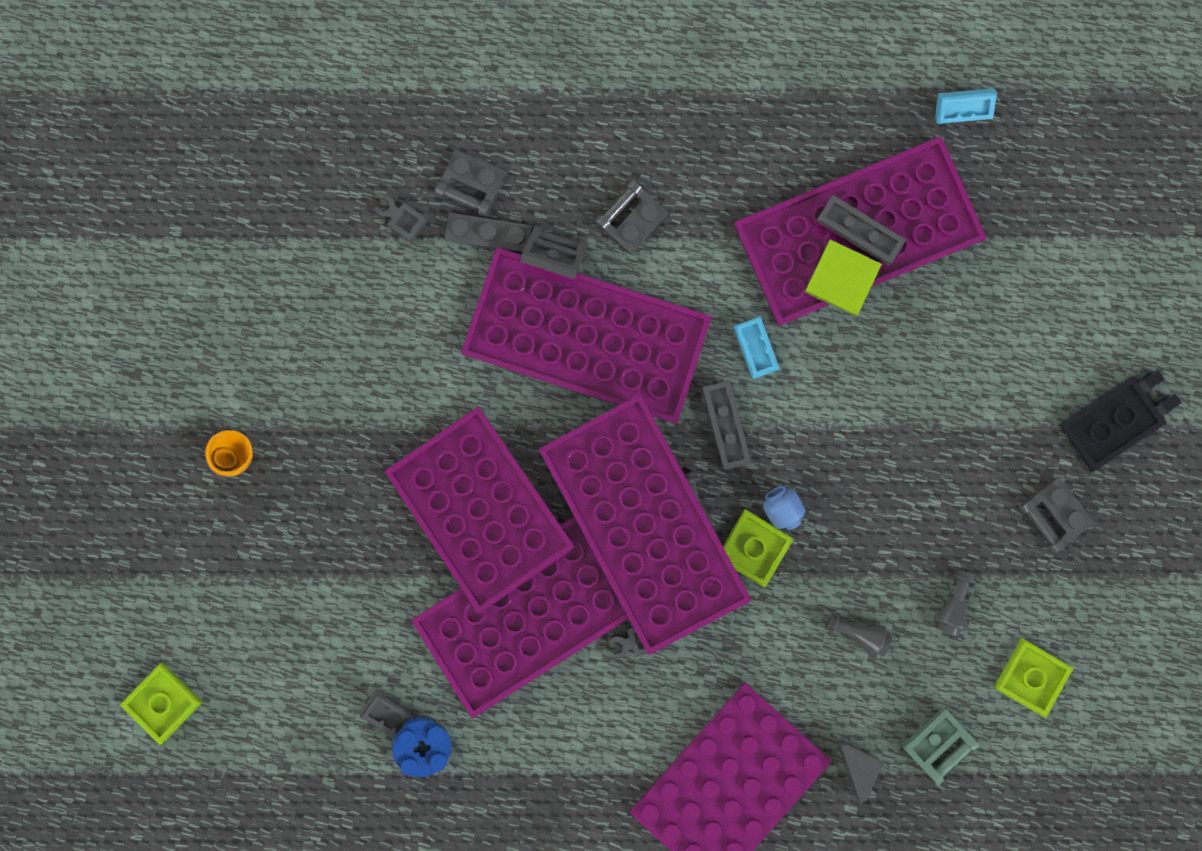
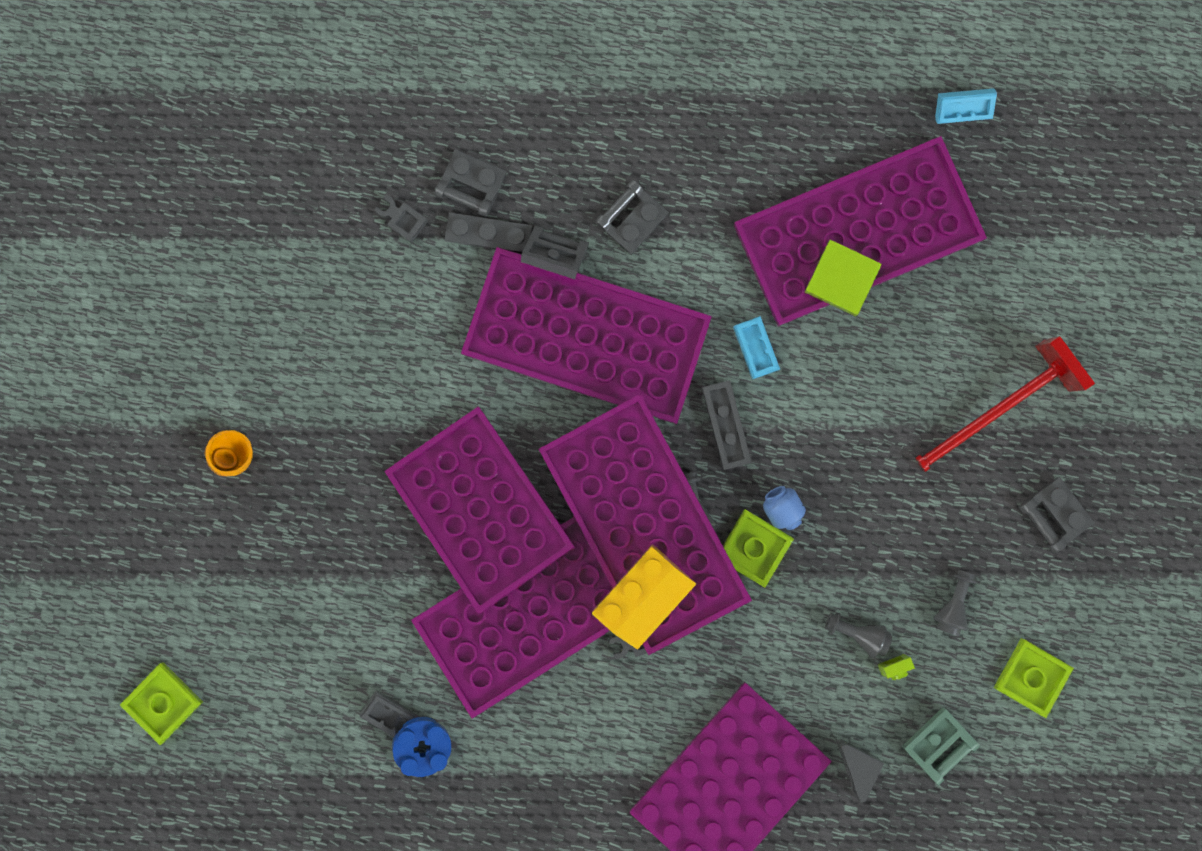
dark grey plate [816,195,906,266] -> none
black tile [1059,370,1182,471] -> none
none -> yellow slope [592,544,696,650]
none -> lime plate [878,654,915,680]
none -> red tile [915,336,1095,472]

